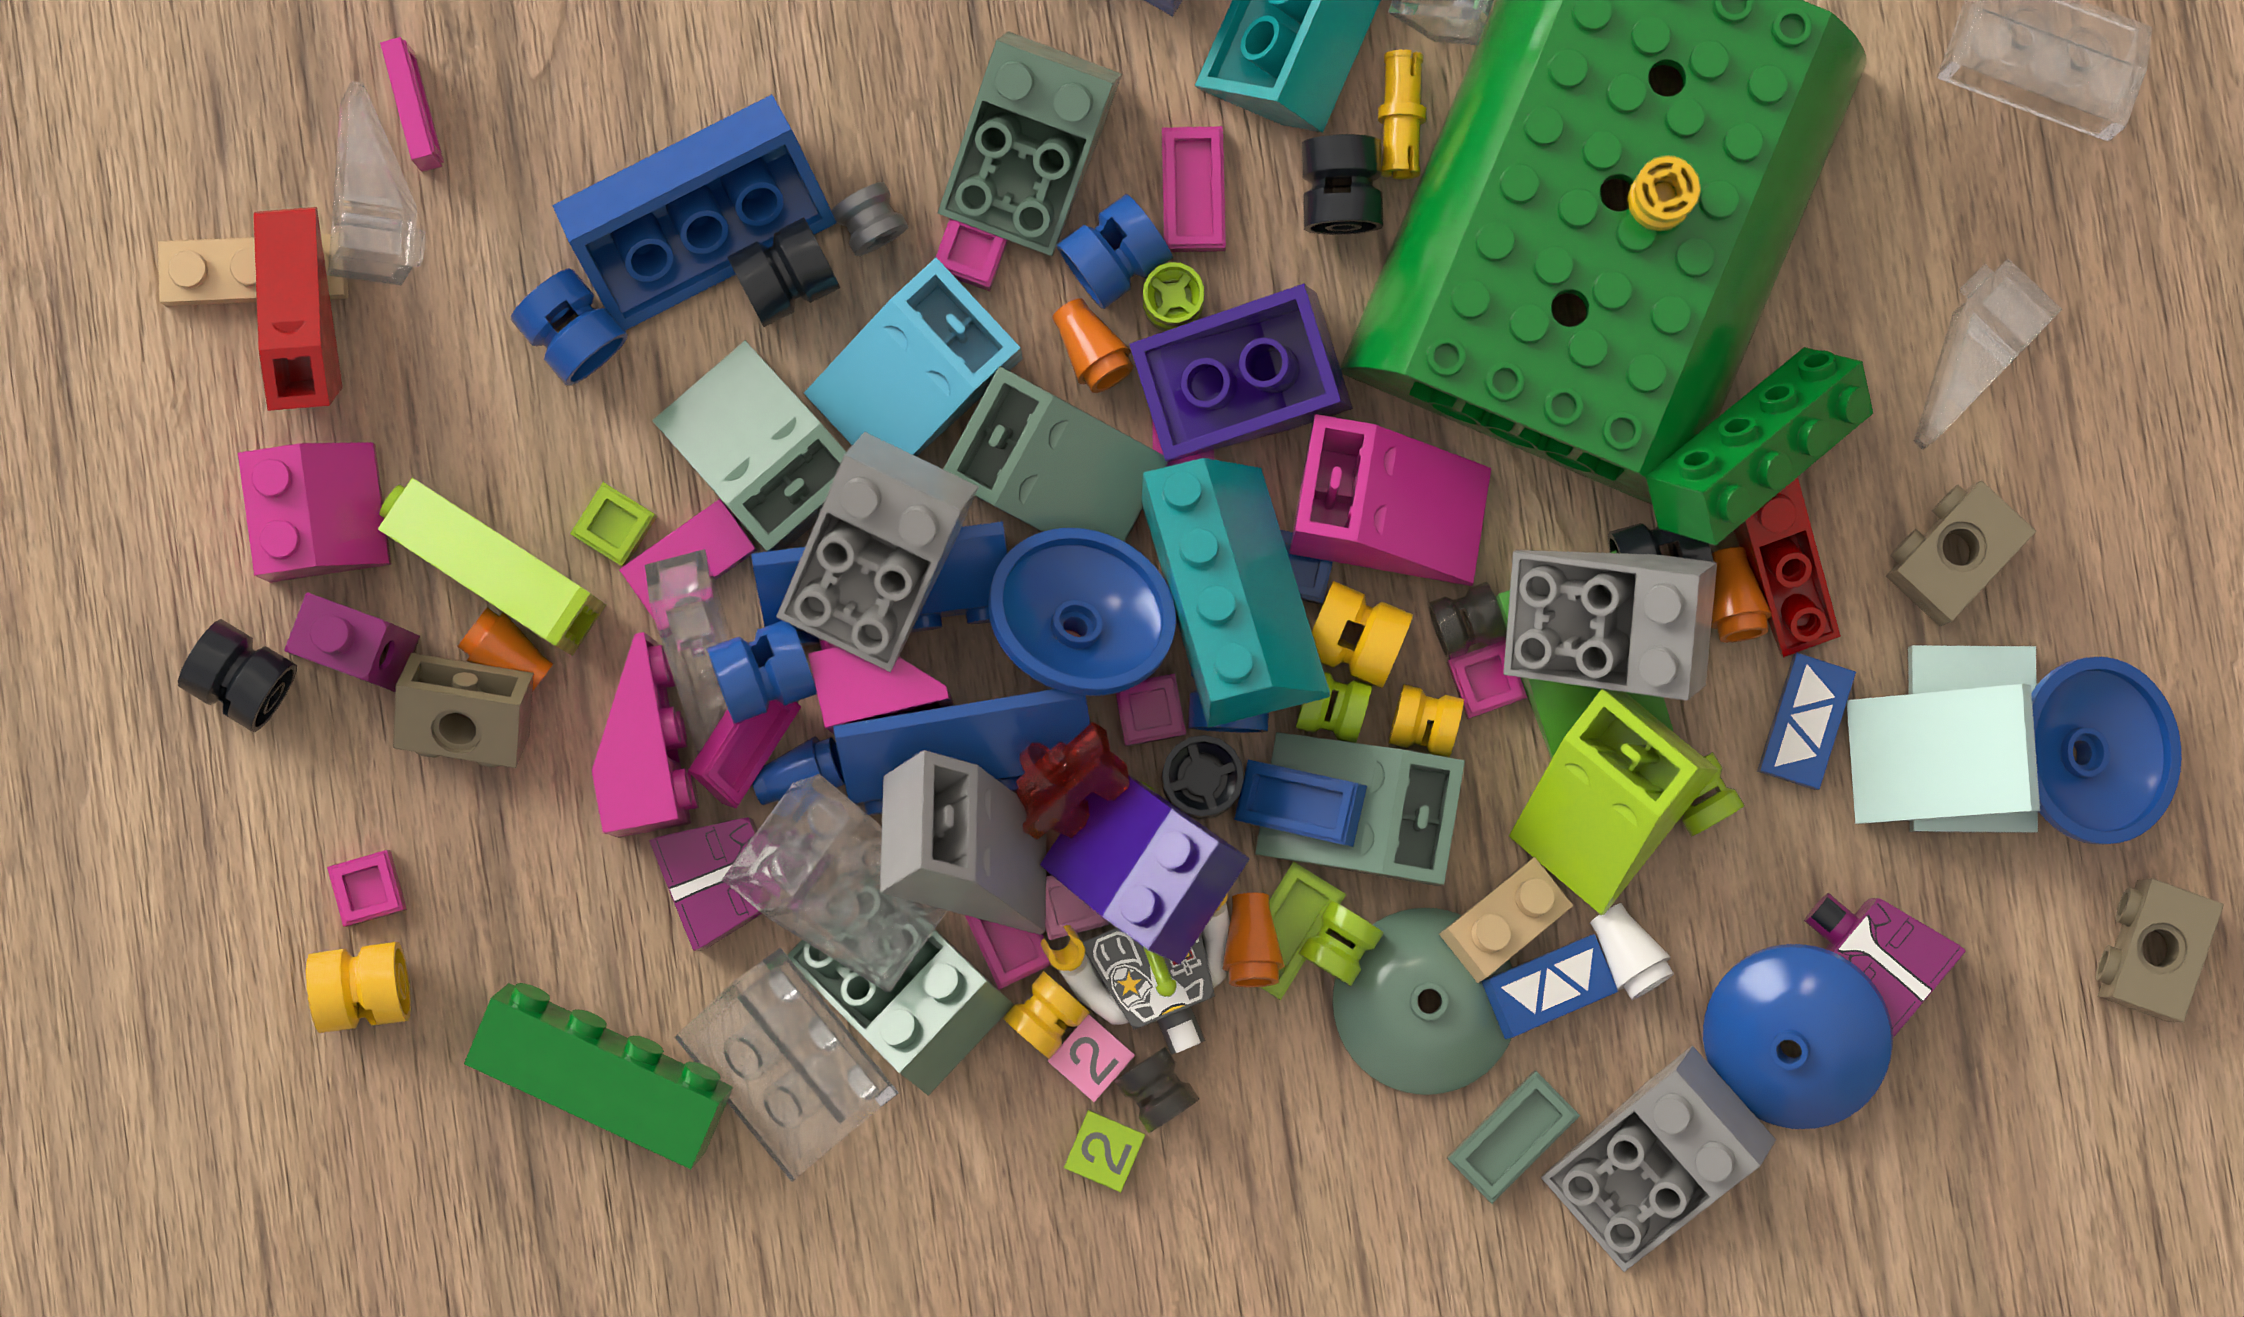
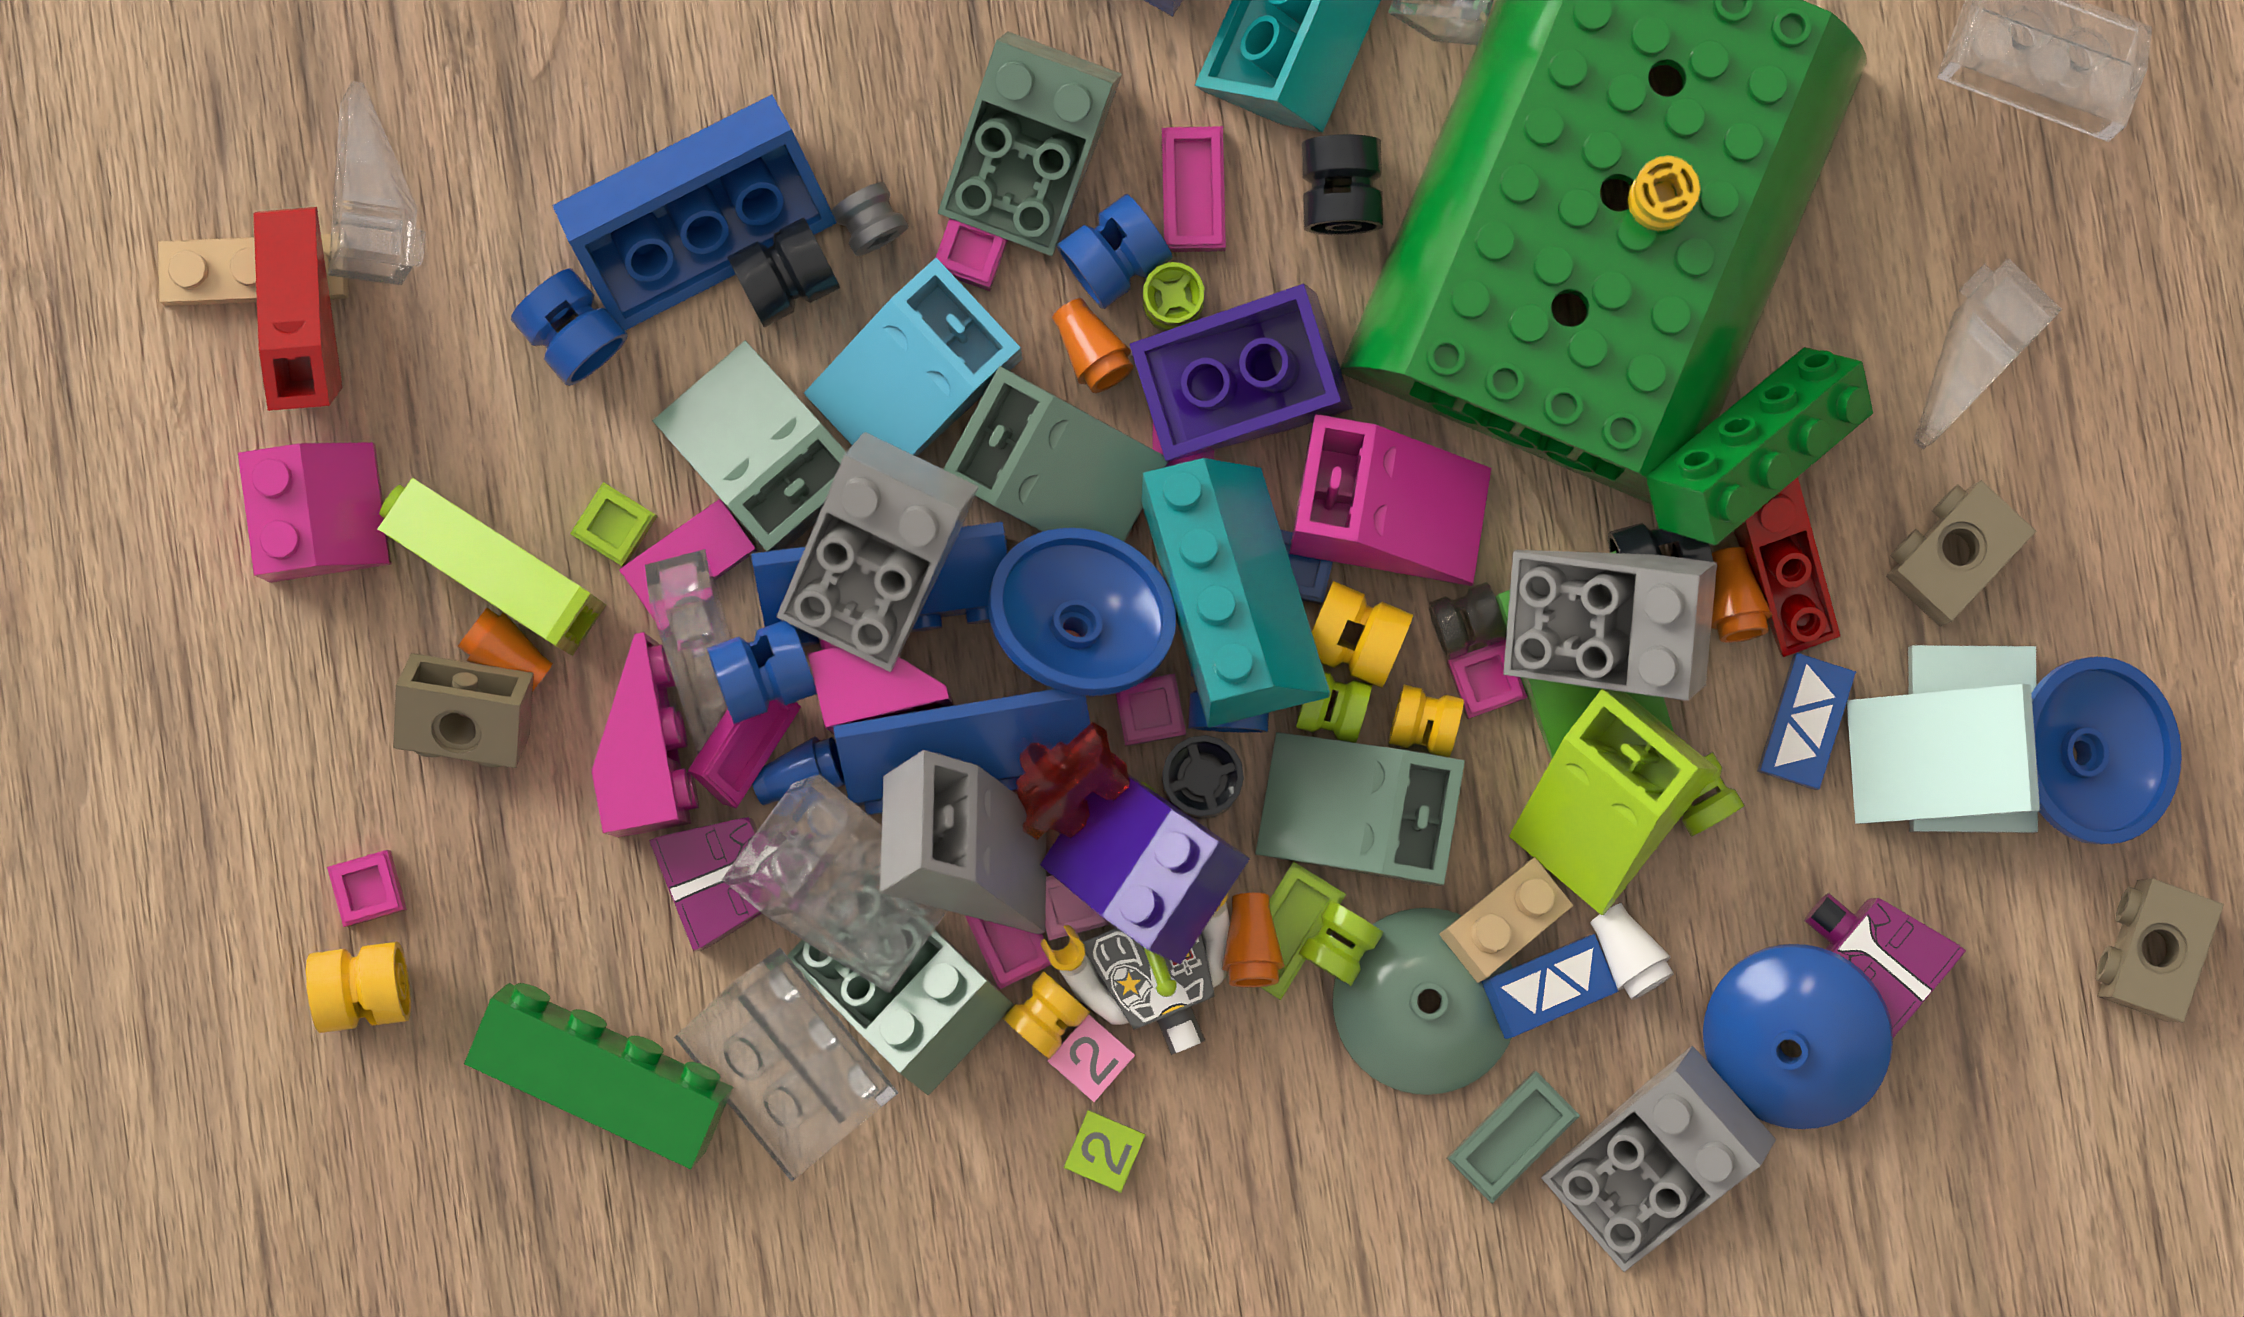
black wheel [178,619,297,732] -> none
magenta torso [284,592,420,692] -> none
dark pink tile [380,37,444,172] -> none
clear smoke wheel [1114,1047,1200,1133] -> none
blue tile [1234,759,1367,847] -> none
yellow pin [1378,49,1426,179] -> none

